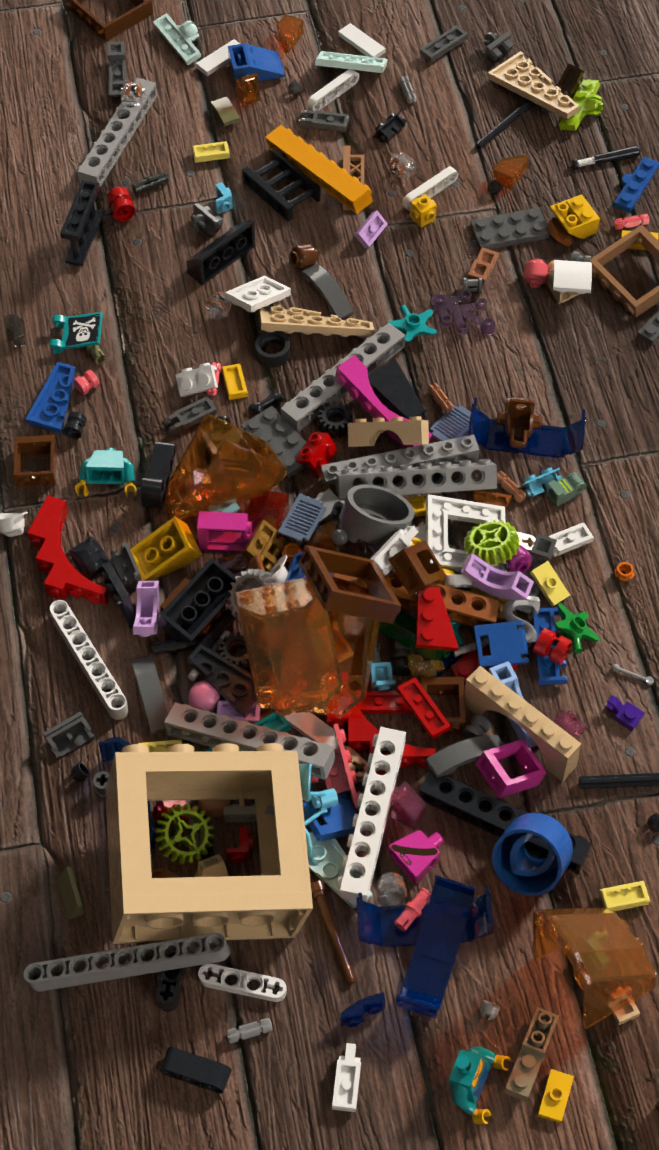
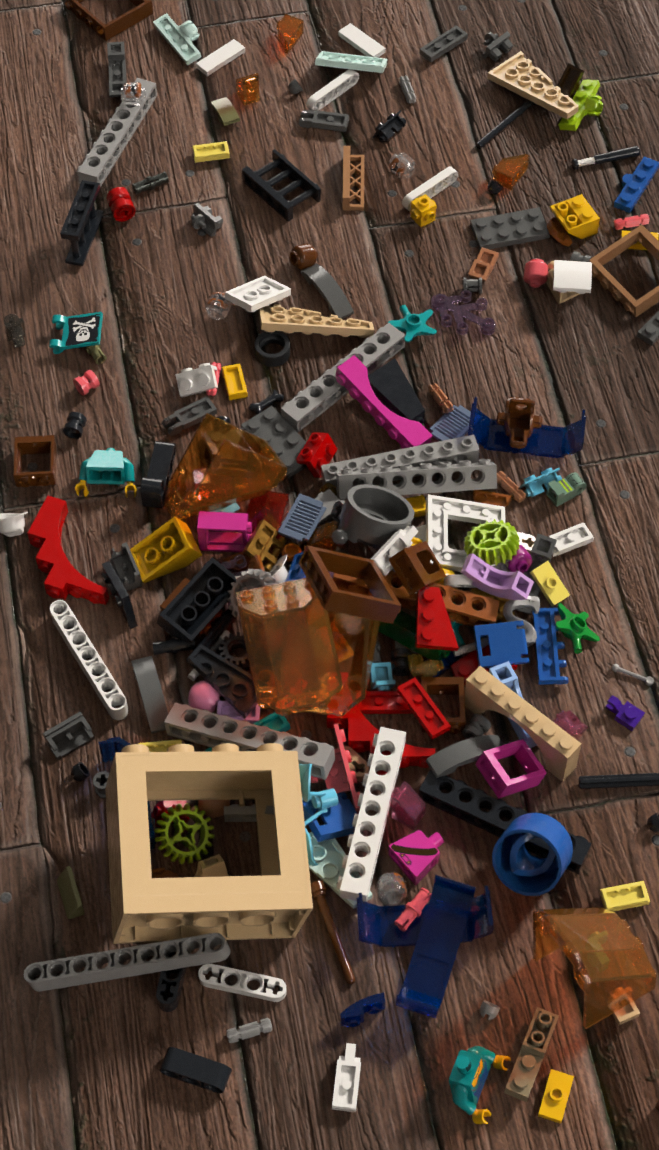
blue wing [26,362,76,434] -> none
black piece [69,536,109,579] -> none
lavender arch [133,581,159,637] -> none
black slope [186,219,256,285] -> none
medium azure bracket [214,182,233,214] -> none
red bracket [226,827,254,864] -> none
blue slope [228,43,285,85] -> none
light orange brick [265,125,373,214] -> none
tile [284,703,347,749] -> none
black tyre [318,401,353,438] -> none
tan arch [348,416,429,447] -> none
lavender plate [354,210,388,249] -> none
red wheel [533,628,572,665] -> none
orange plate [614,562,635,581] -> none

